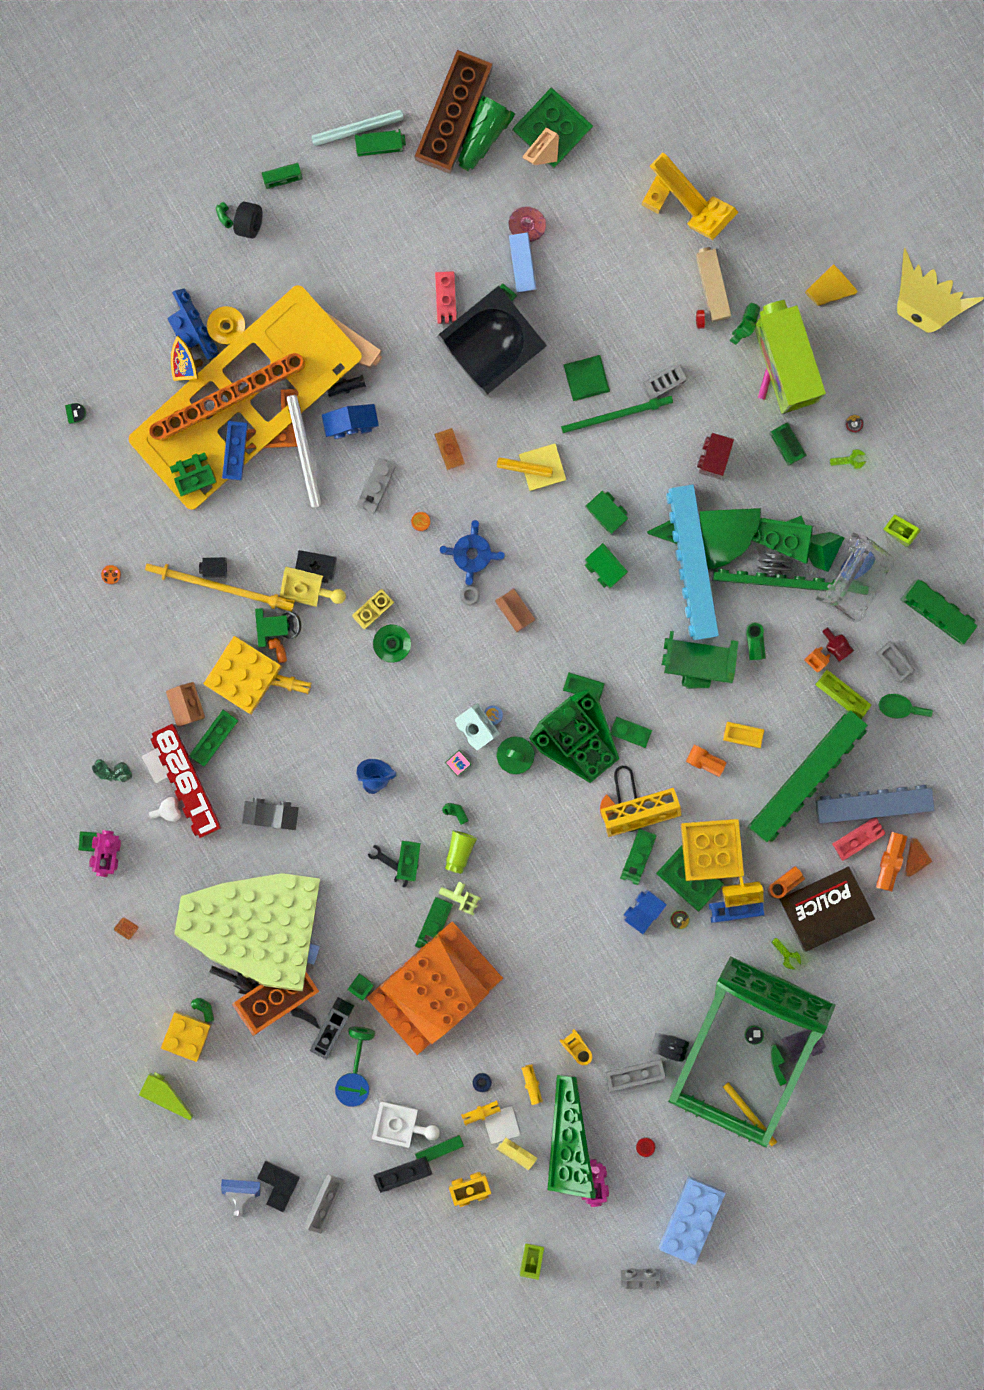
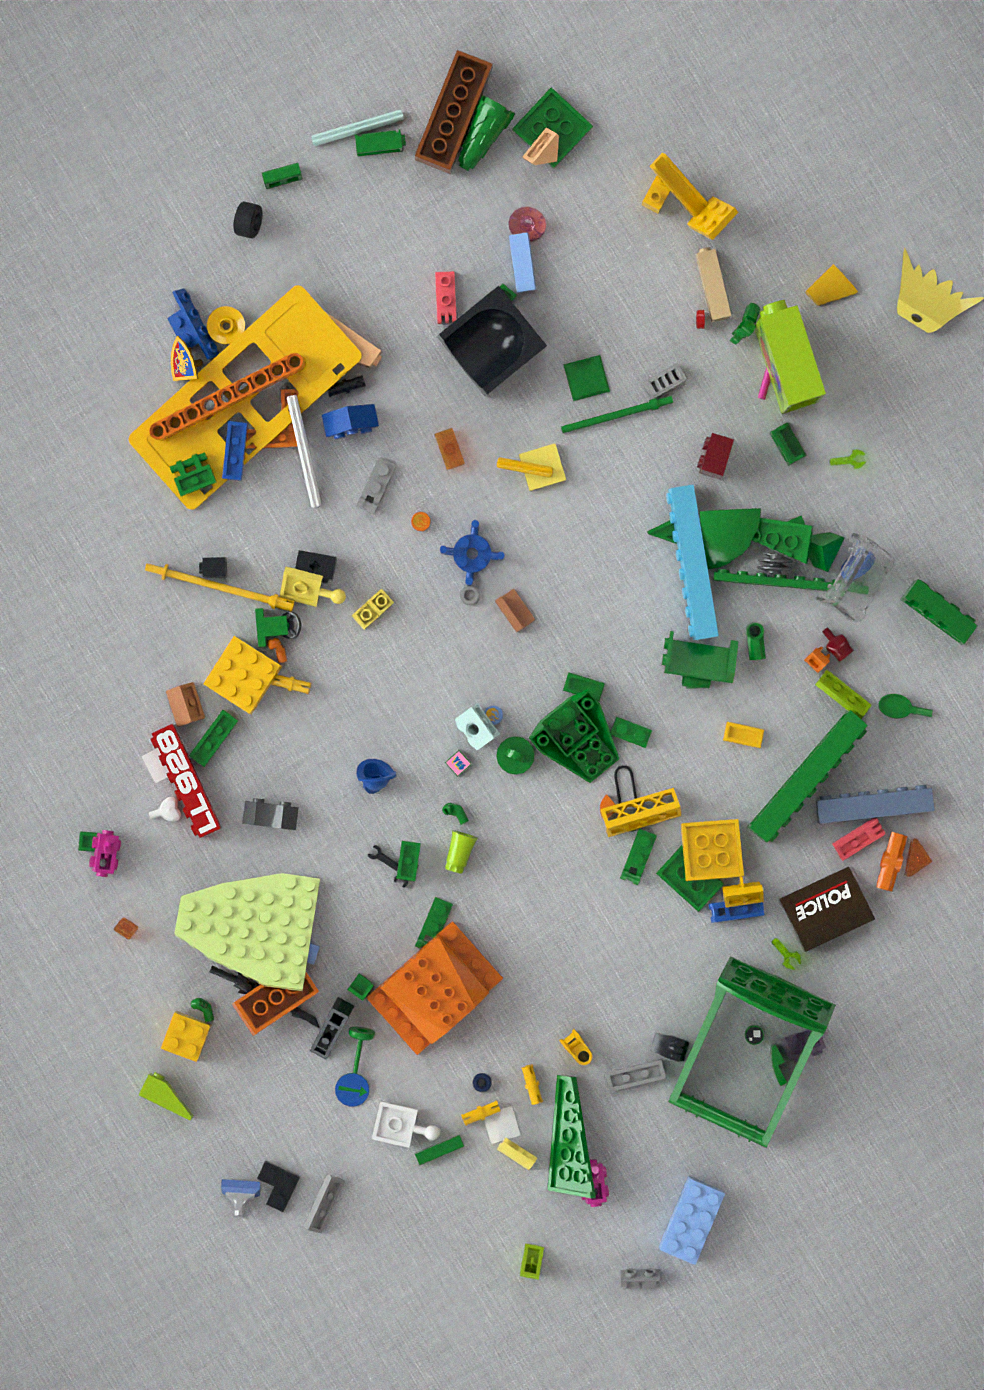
tile [65,403,86,425] -> none
clear green arm [92,759,132,782] -> none
orange tile [101,565,121,585] -> none
green arm [215,202,233,228] -> none
green dish [373,624,411,663] -> none
black tile [373,1156,433,1193] -> none
yellowish green arm [439,882,481,916] -> none
yellow brick [449,1172,491,1207] -> none
green slope [584,543,628,589] -> none
green brick [585,490,628,535] -> none
blue brick [624,890,667,935] -> none
red tile [636,1137,655,1157] -> none
tile [670,910,689,929] -> none
orange piece [685,745,727,777] -> none
yellow bar [723,1082,777,1147] -> none
orange piece [768,866,805,899] -> none
tile [844,414,864,434] -> none
light grey plate [876,641,915,683] -> none
lime slope [883,514,921,547] -> none

